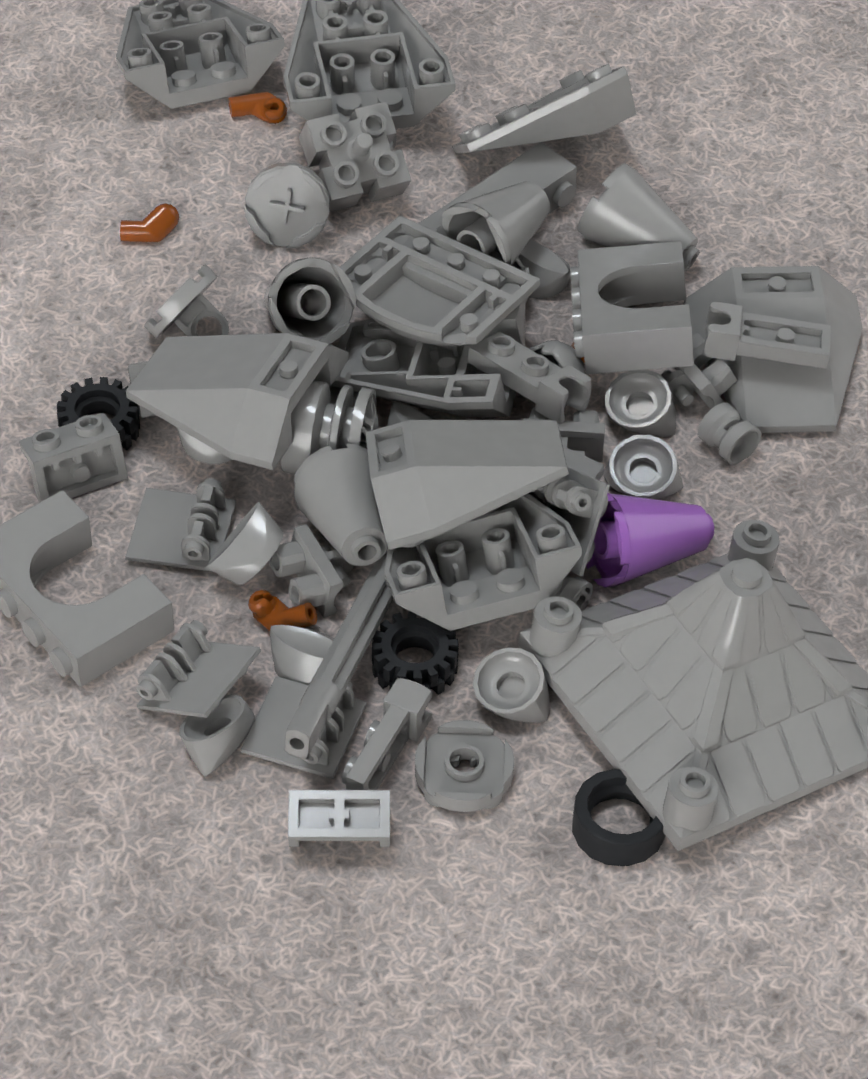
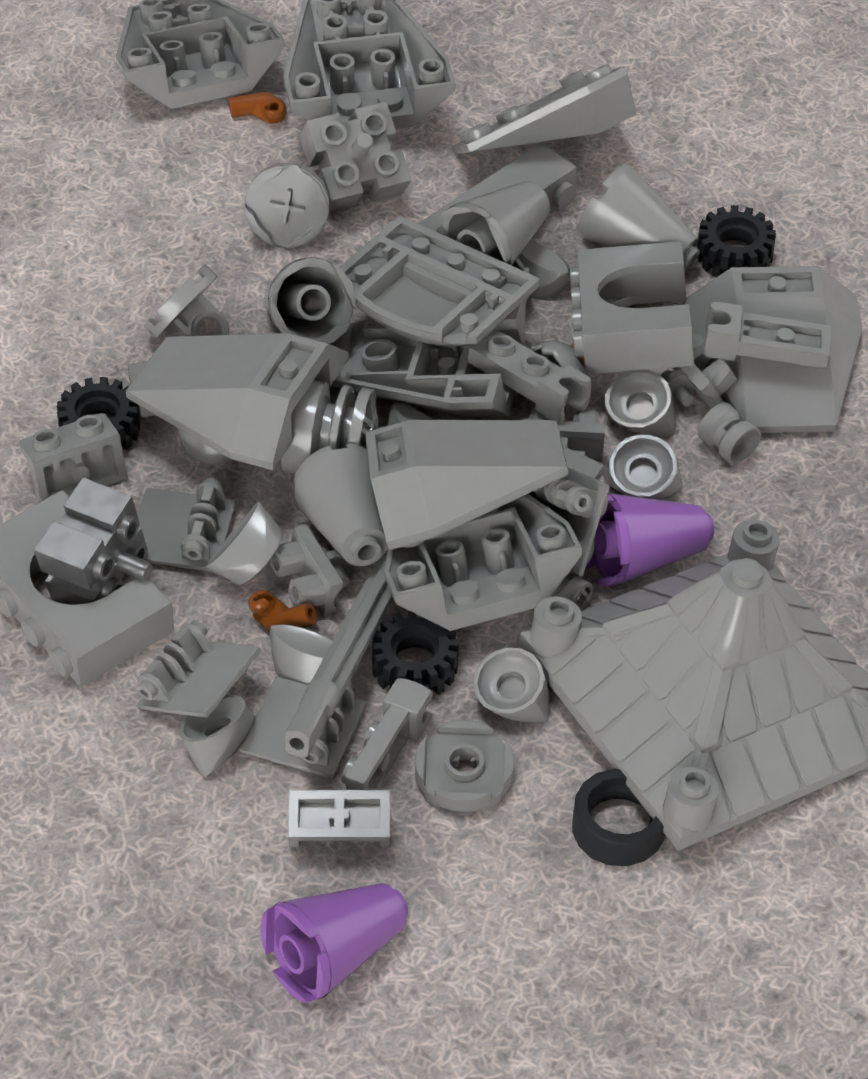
dark orange arm [120,203,180,242] -> none
none -> flat silver brick [34,477,153,605]
none -> medium lavender cone [260,883,408,1003]
none -> black tyre [697,205,776,277]

